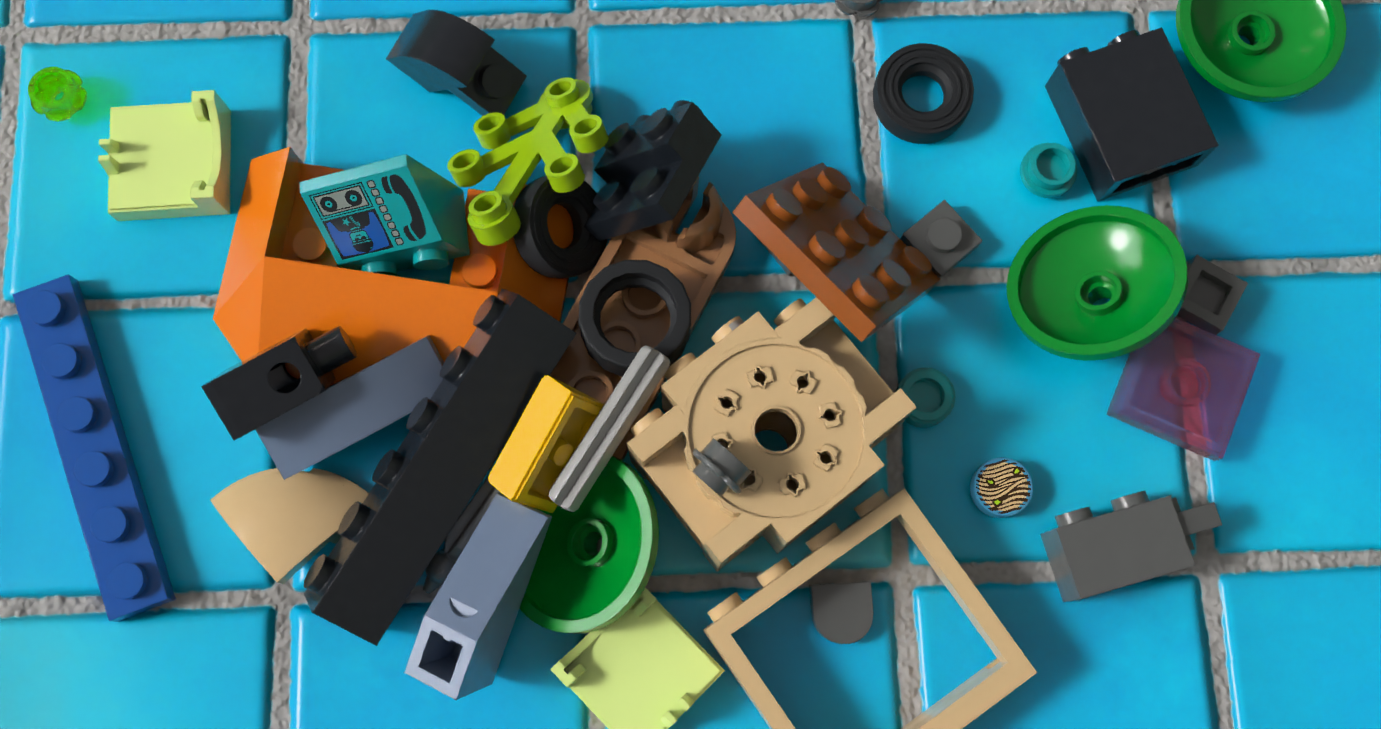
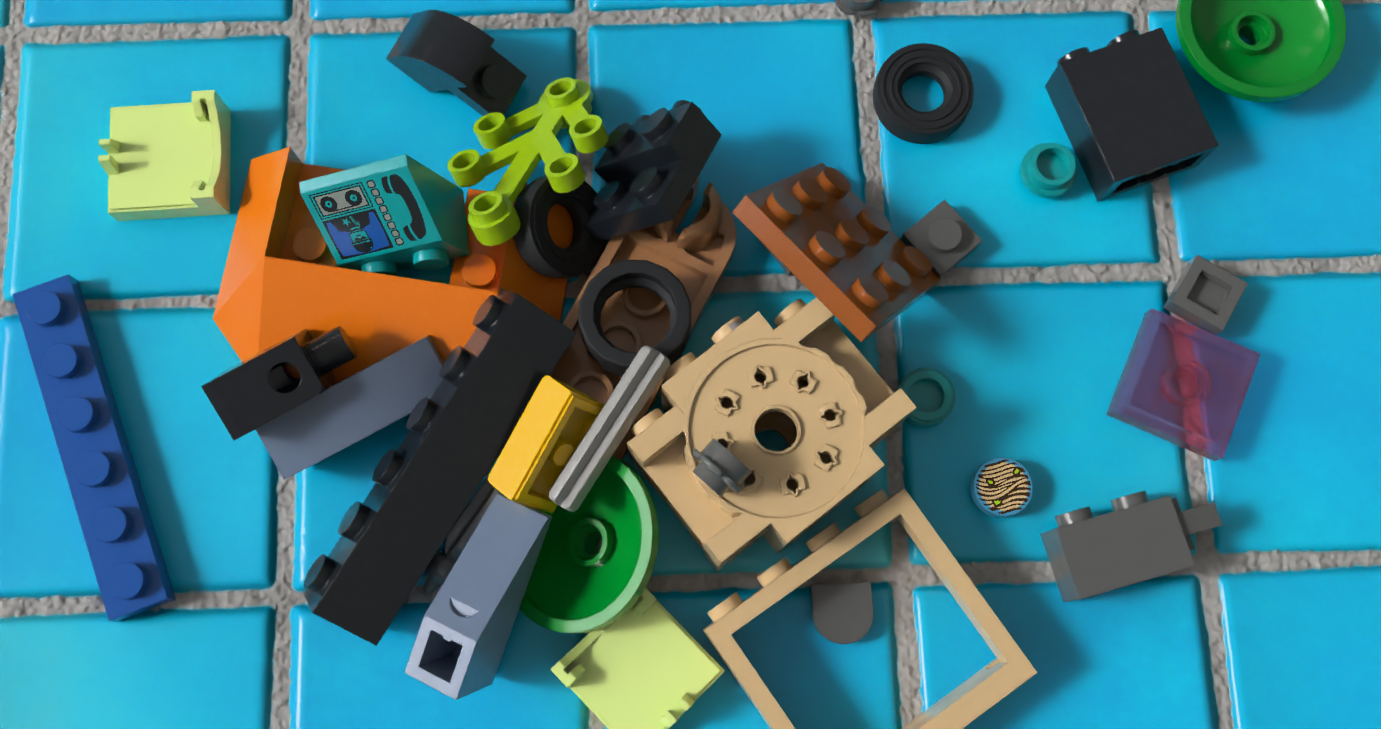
clear neon green plate [28,67,87,122] -> none
tan brick [210,468,369,584] -> none
green dish [1006,205,1188,361] -> none

